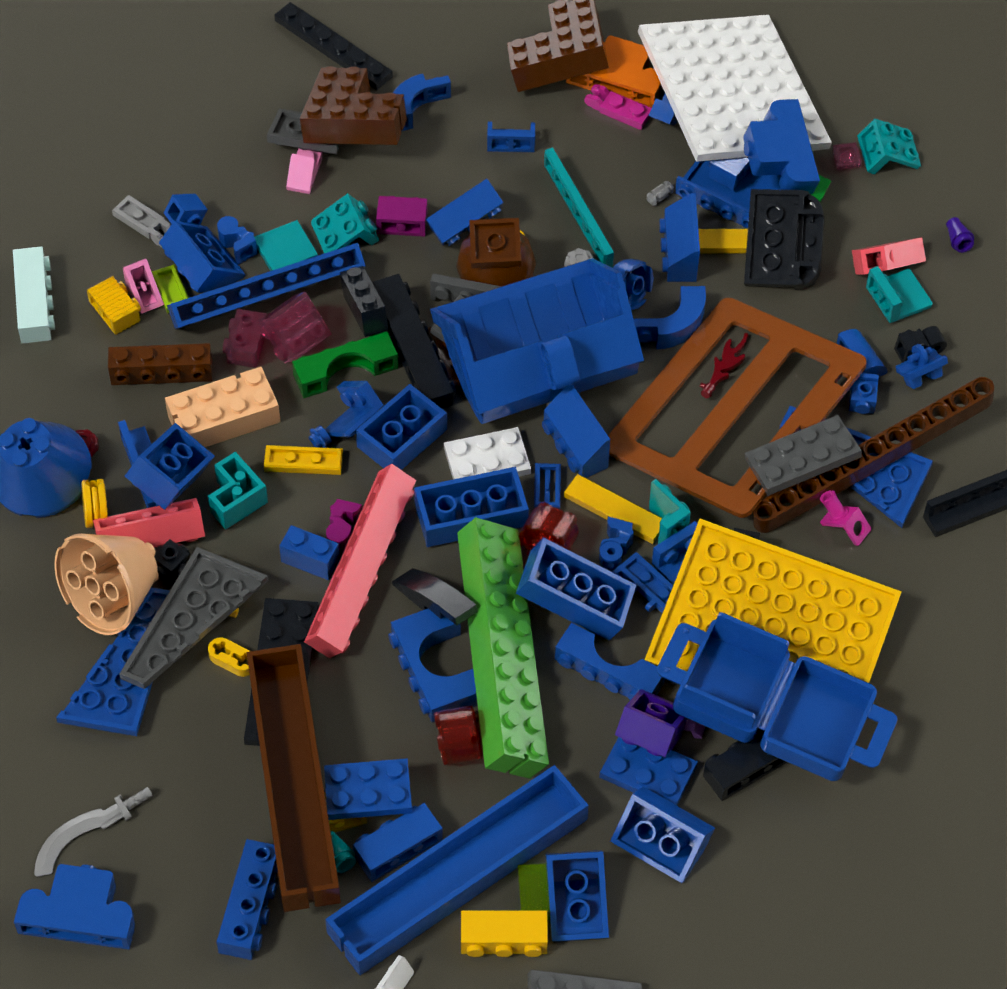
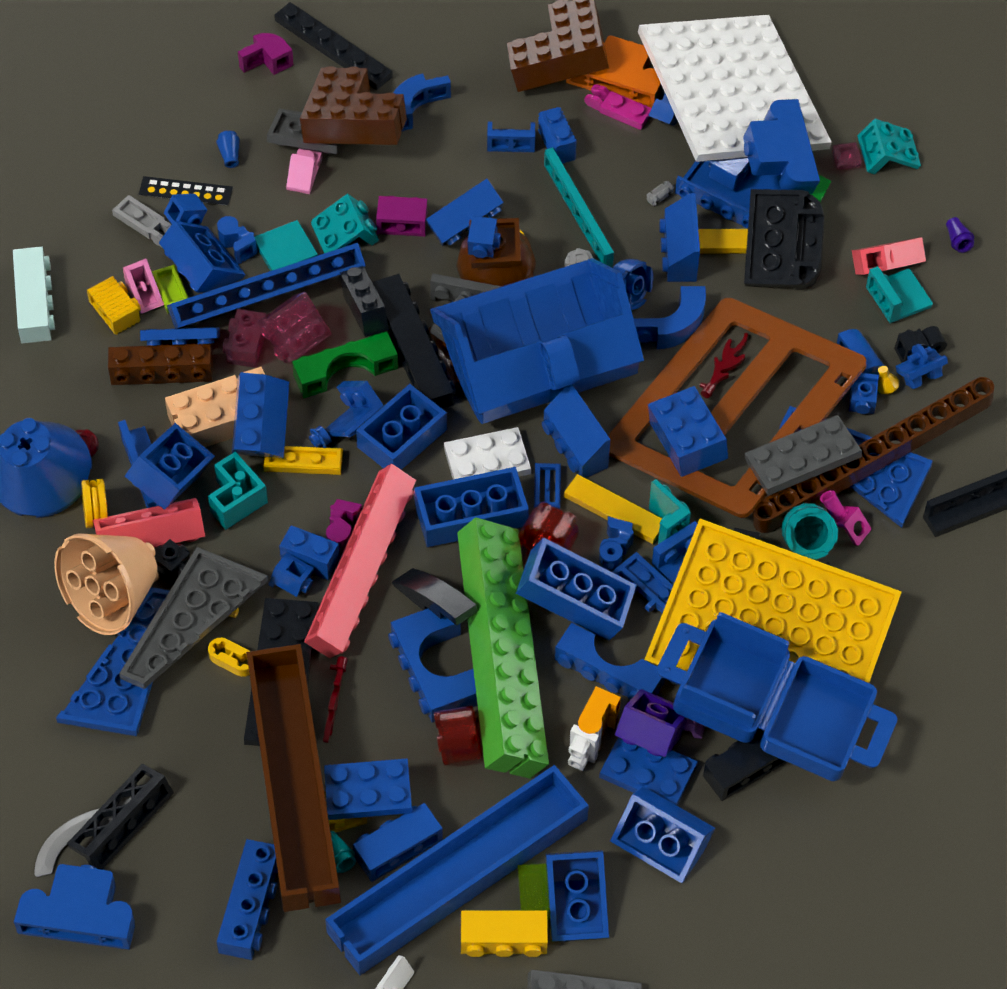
none -> black fence [67,764,174,870]
none -> black sticker [138,176,233,205]
none -> blue plate [140,327,220,345]
none -> blue cone [216,130,240,168]
none -> blue slope [232,372,289,458]
none -> magenta brick [238,33,294,75]
none -> blue brick [268,553,314,597]
none -> dark red piece [323,656,348,743]
none -> blue brick [467,216,501,258]
none -> blue brick [538,107,577,163]
none -> hips [568,686,621,771]
none -> blue brick [648,386,728,477]
none -> teal tile [782,503,838,560]
none -> yellow rock [877,366,900,394]

